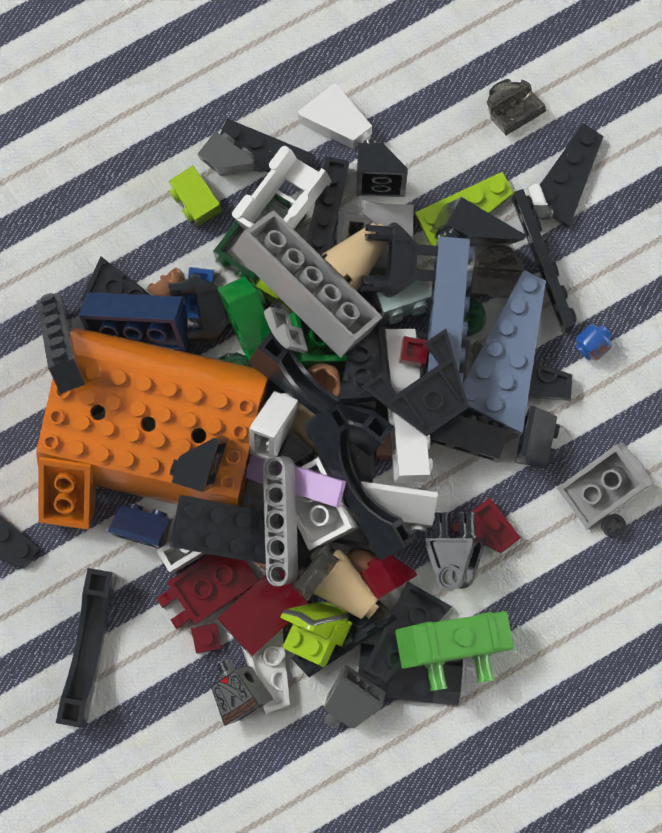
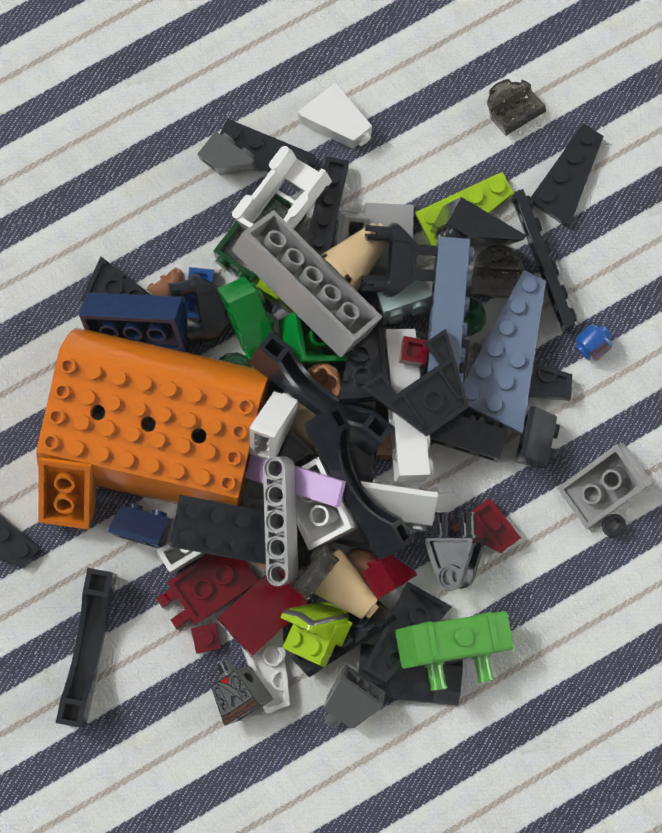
black arch [36,292,85,394] -> none
lime brick [169,165,222,227] -> none
black slope [170,436,229,492] -> none
light grey slope [264,307,308,353] -> none
black slope [356,140,408,197] -> none
arm [528,184,554,220] -> none

